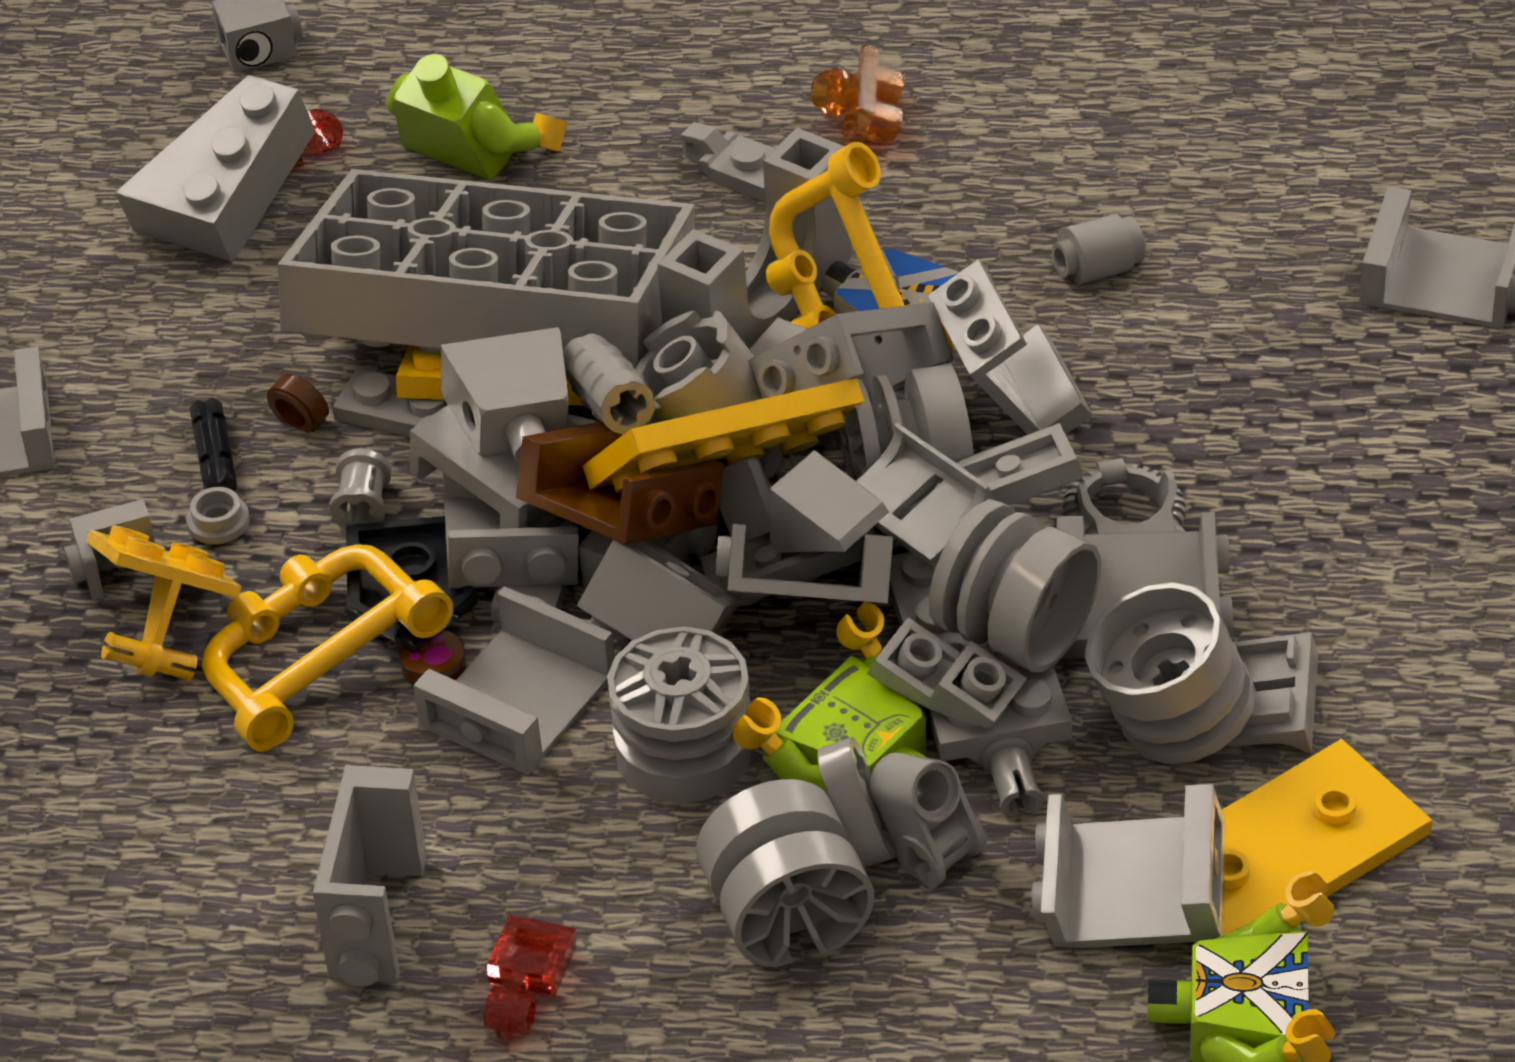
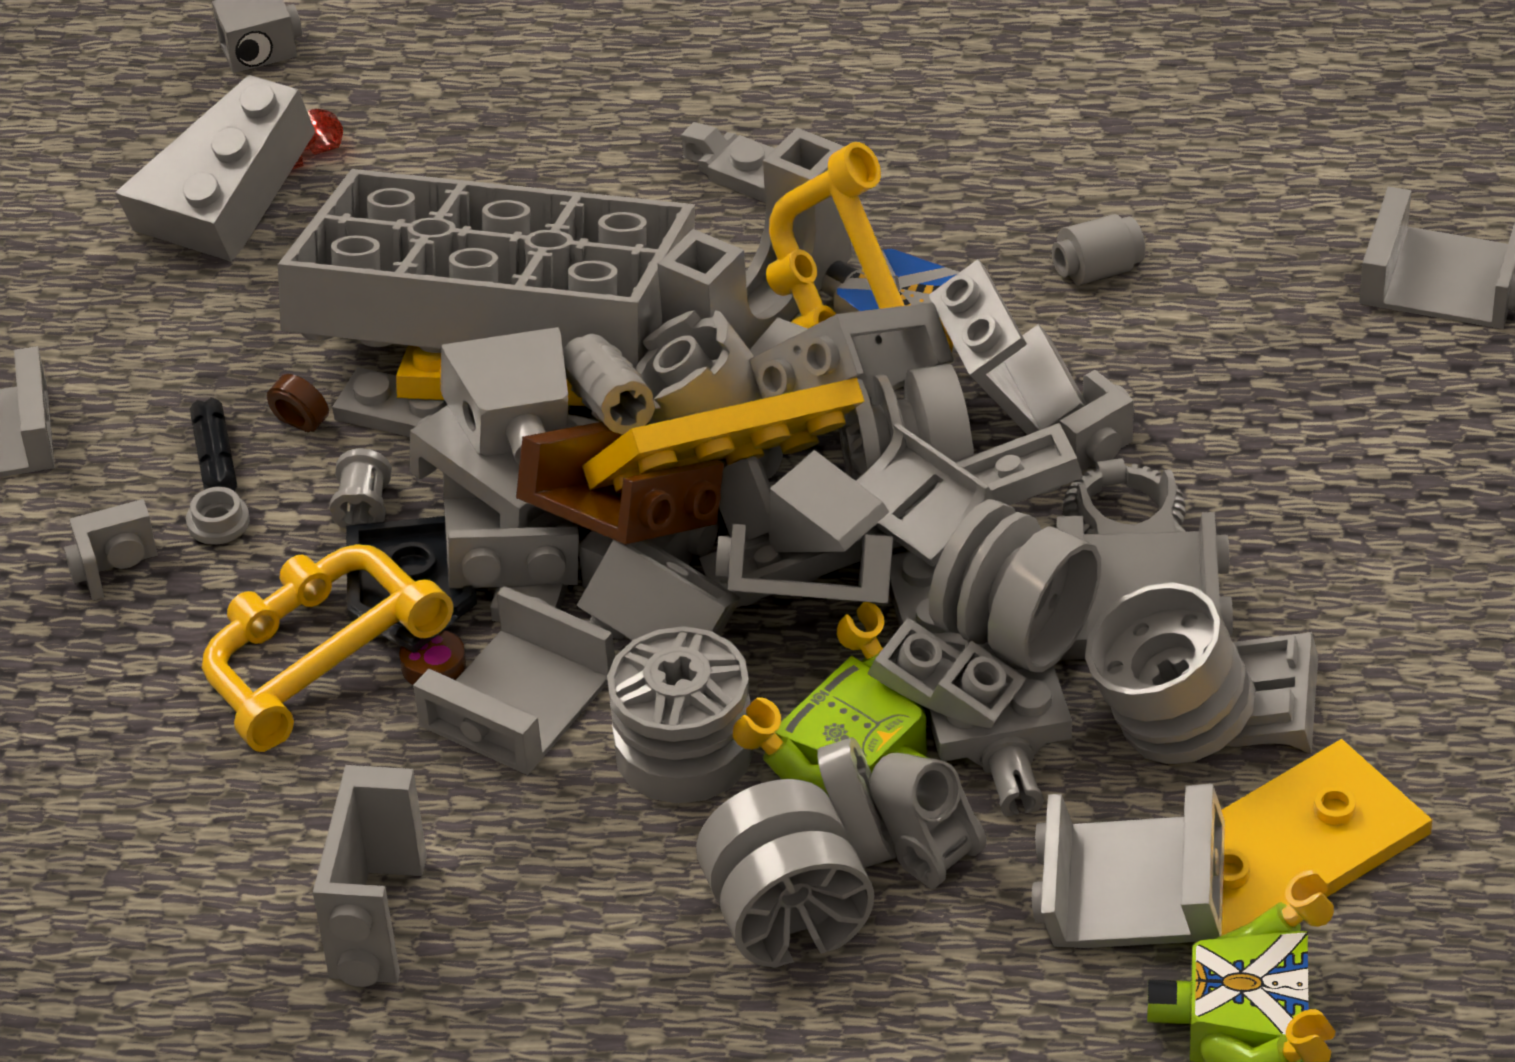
yellow plate [86,525,242,681] -> none
lime torso [385,54,568,180] -> none
clear red plate [483,914,576,1040] -> none
clear orange hips [810,43,905,146] -> none
none -> light grey bracket [1060,370,1135,472]

